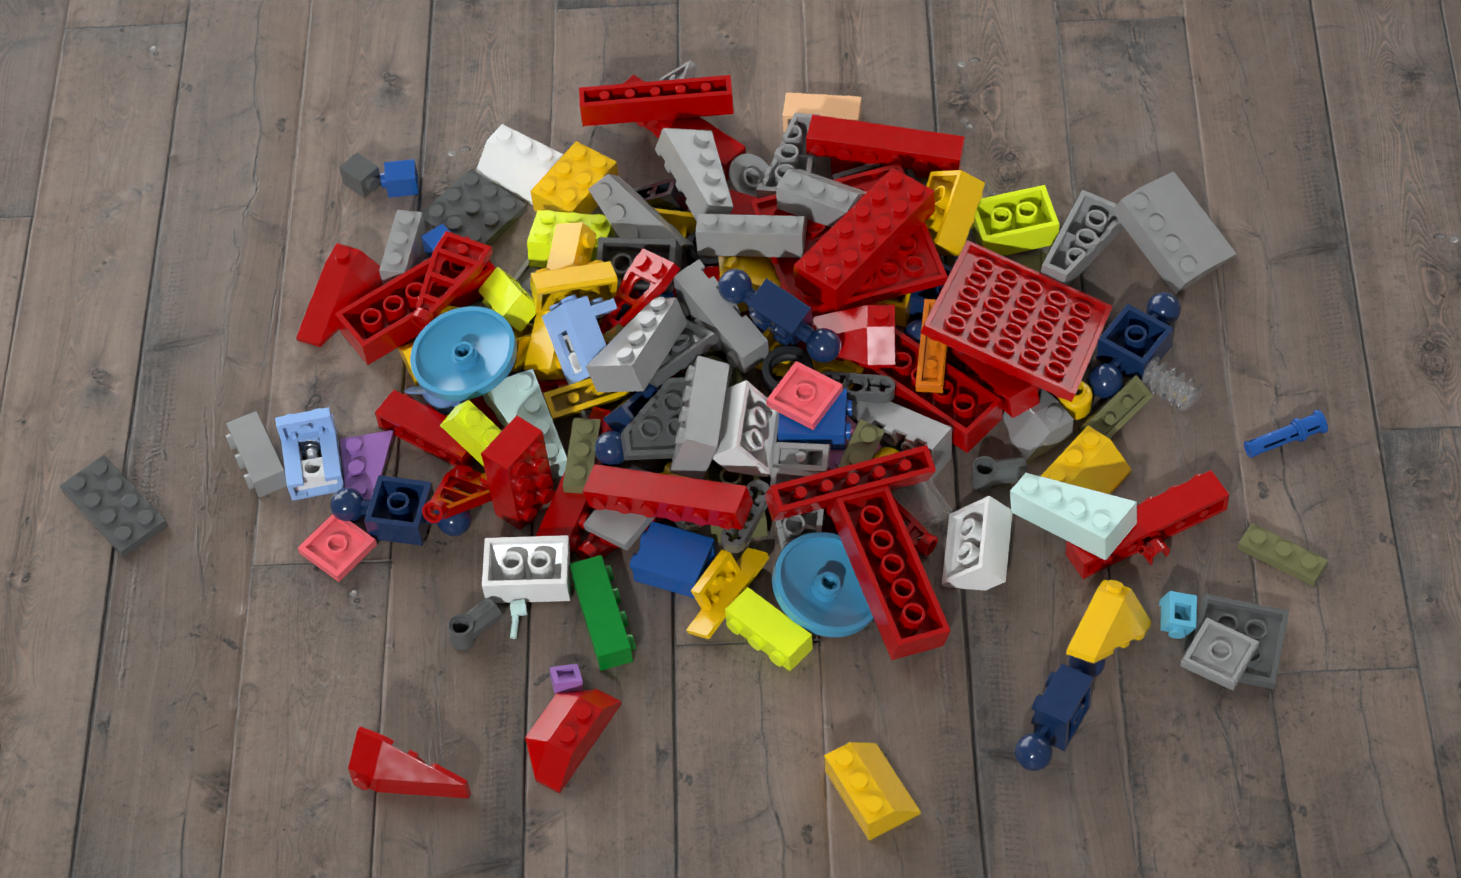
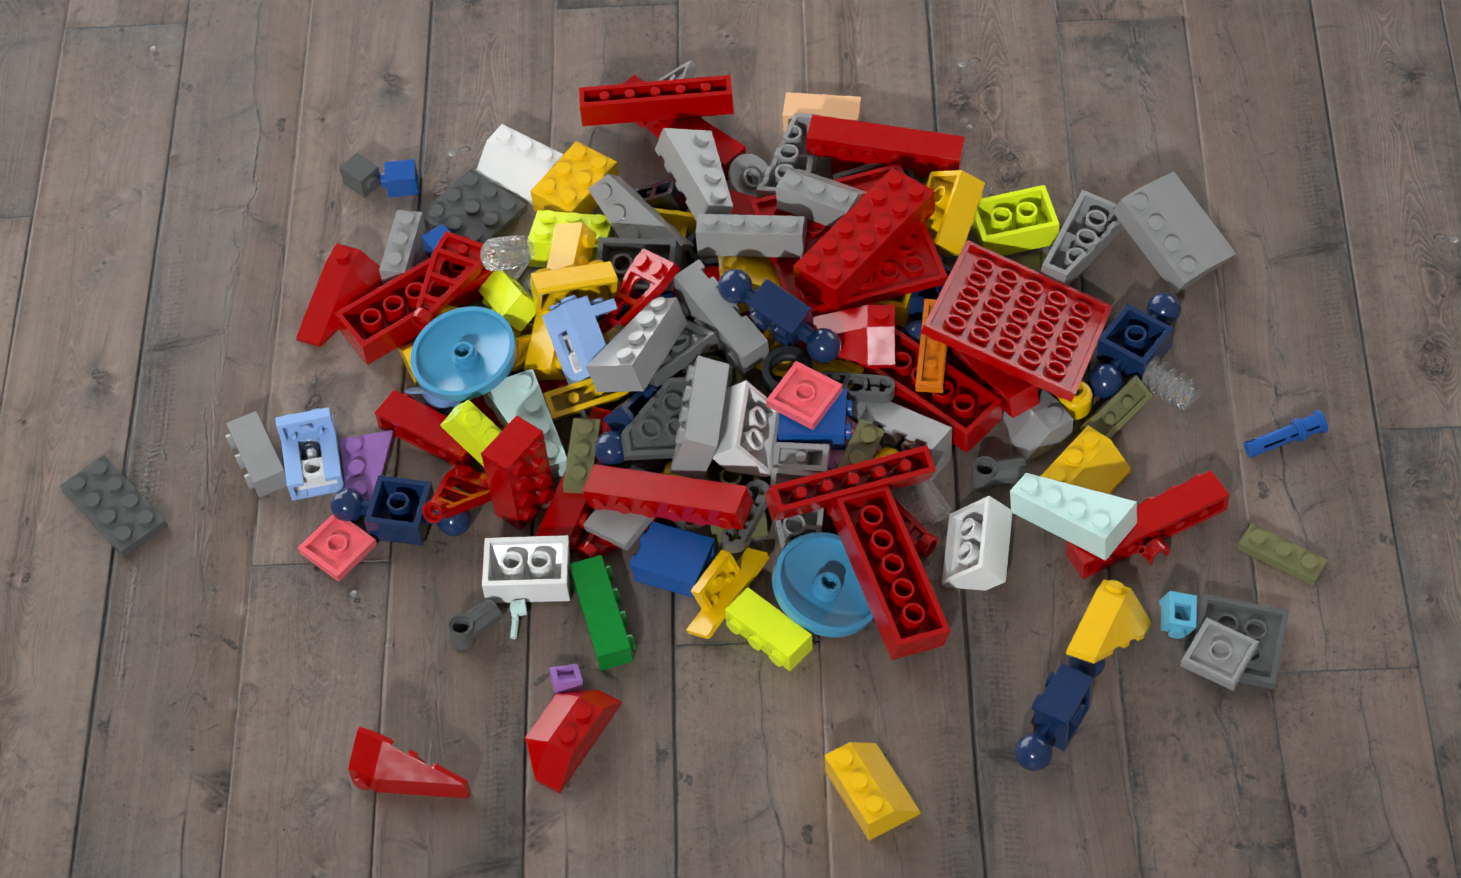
none -> clear piece [480,235,534,271]

